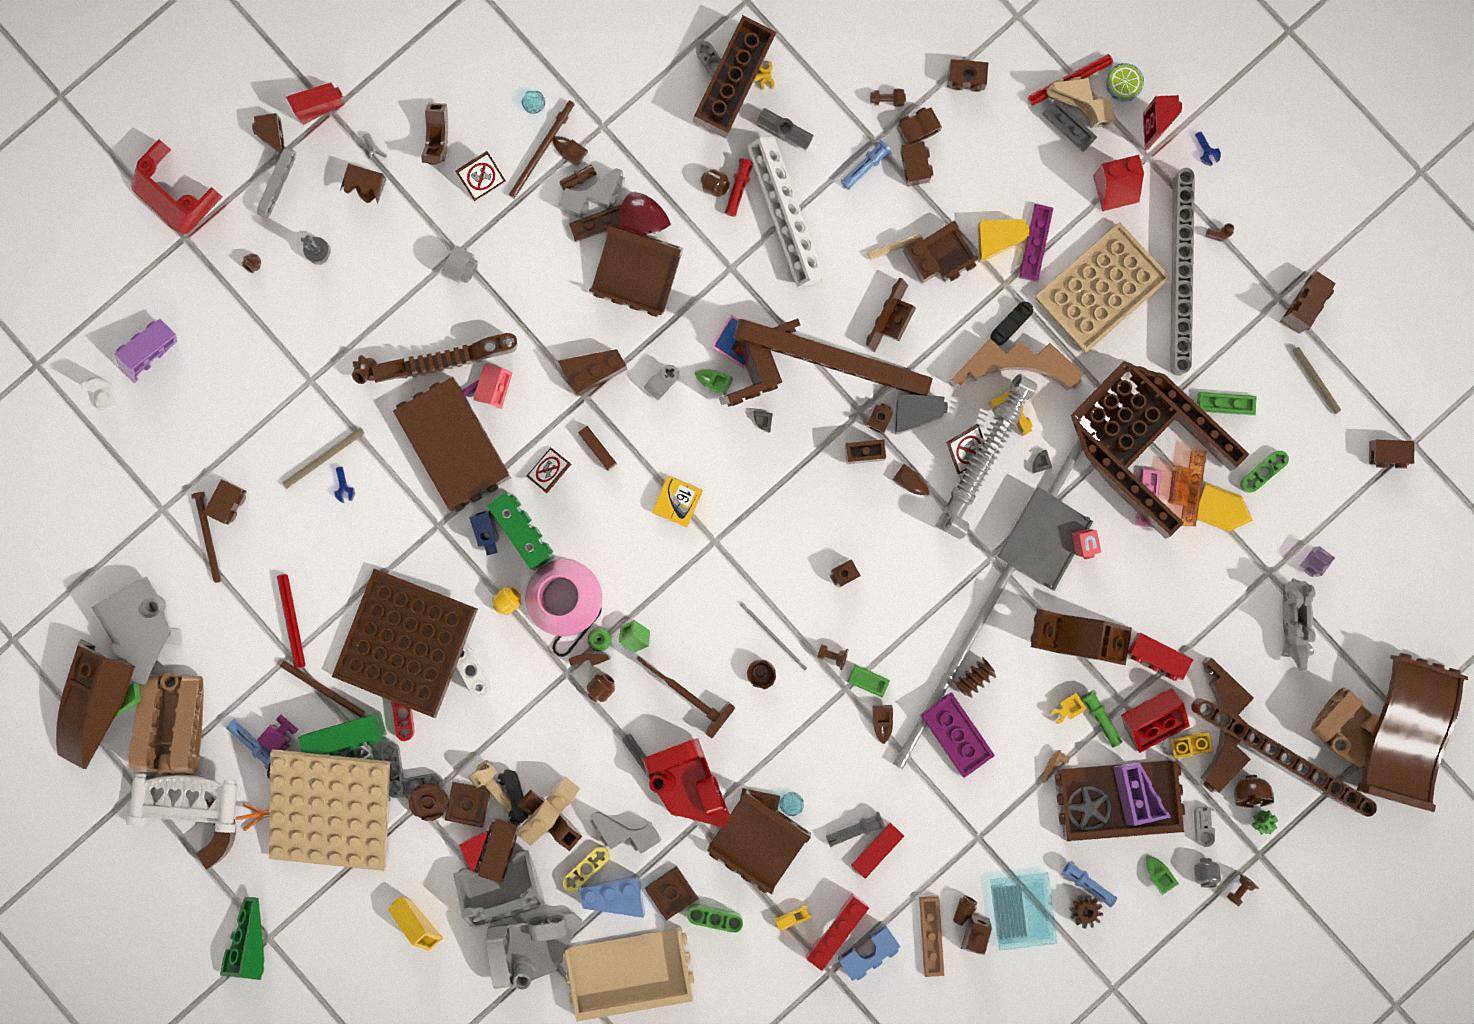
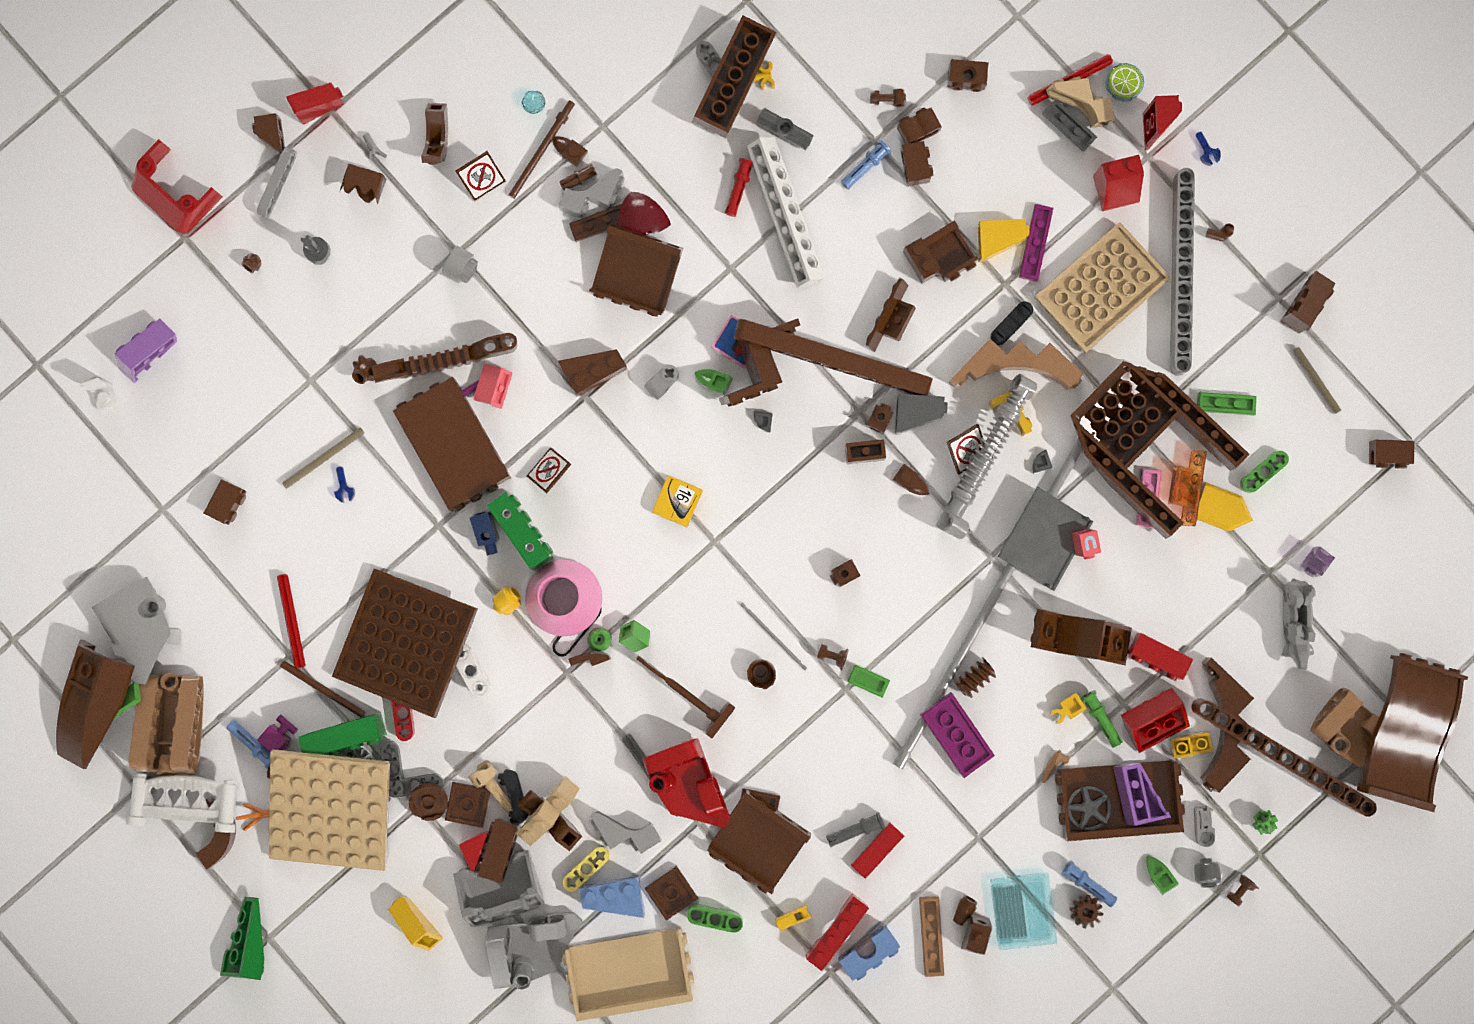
reddish brown bar [191,492,221,583] -> none
reddish brown piece [578,426,617,471] -> none
reddish brown head [587,673,615,702] -> none
reddish brown head [701,169,730,197] -> none
clear light blue plate [780,792,804,816] -> none
tan bar [867,233,923,260] -> none
reddish brown plate [872,705,893,744] -> none
reddish brown cylinder [1234,775,1274,808] -> none

